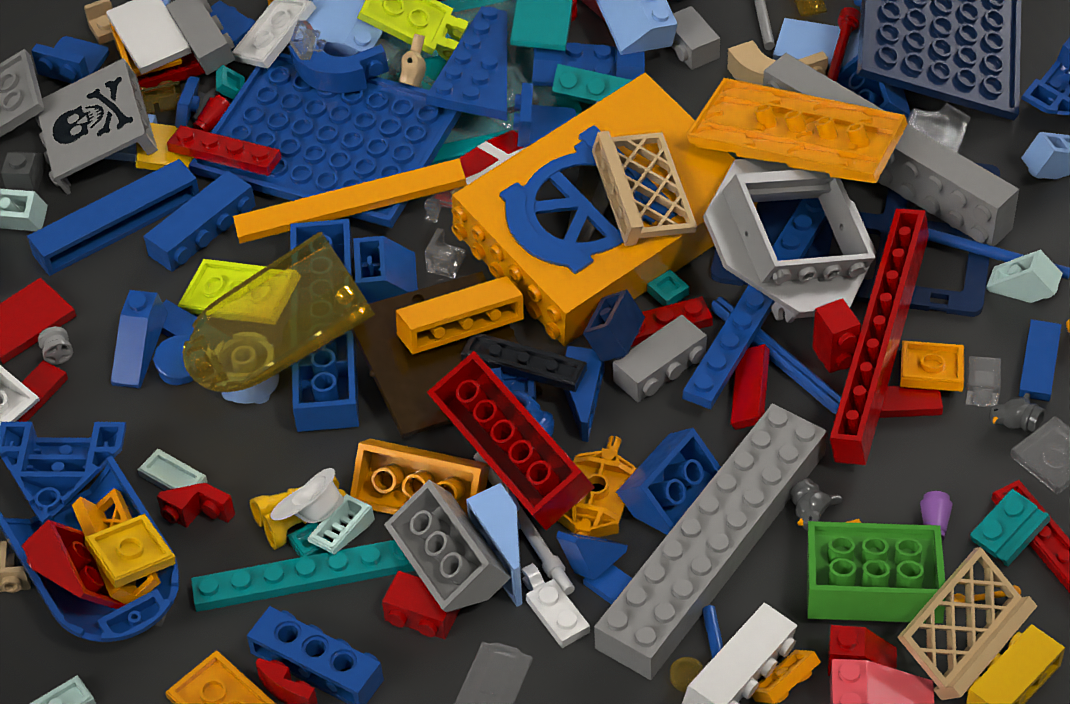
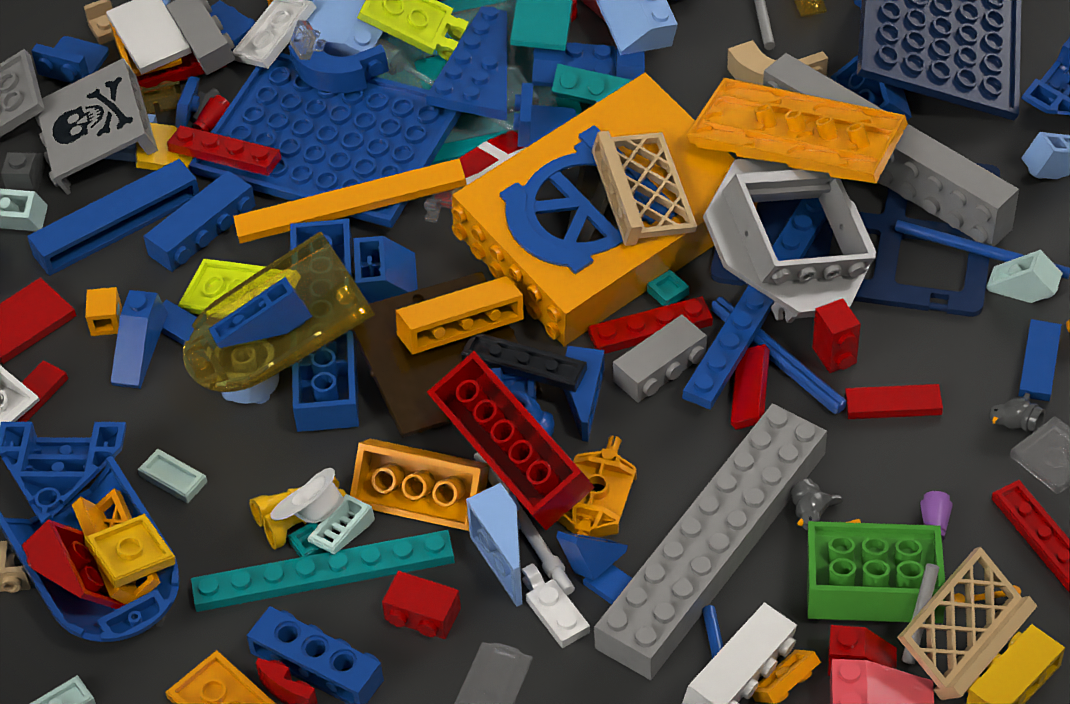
light grey wheel [38,326,73,365] -> none
blue piece [153,335,206,385] -> none
red slope [157,482,235,528] -> none
teal plate [216,65,245,100] -> none
light grey slope [384,479,511,612] -> none
tan piece [398,34,426,87] -> none
clear panel [425,228,466,278] -> none
dark blue brick [583,289,645,362] -> none
blue slope [616,428,721,535] -> none
clear yellow tile [670,657,704,692] -> none
light grey brick [671,6,720,70] -> none
light blue tile [773,18,860,71] -> none
red piece [827,7,861,82] -> none
red brick [830,208,929,465] -> none
light orange tile [900,341,964,392] -> none
clear tile [907,103,971,152] -> none
clear brick [965,356,1001,407] -> none
teal plate [970,489,1050,567] -> none
none -> light orange brick [86,287,122,336]
none -> blue slope [209,277,312,348]
none -> light grey bar [902,563,940,664]

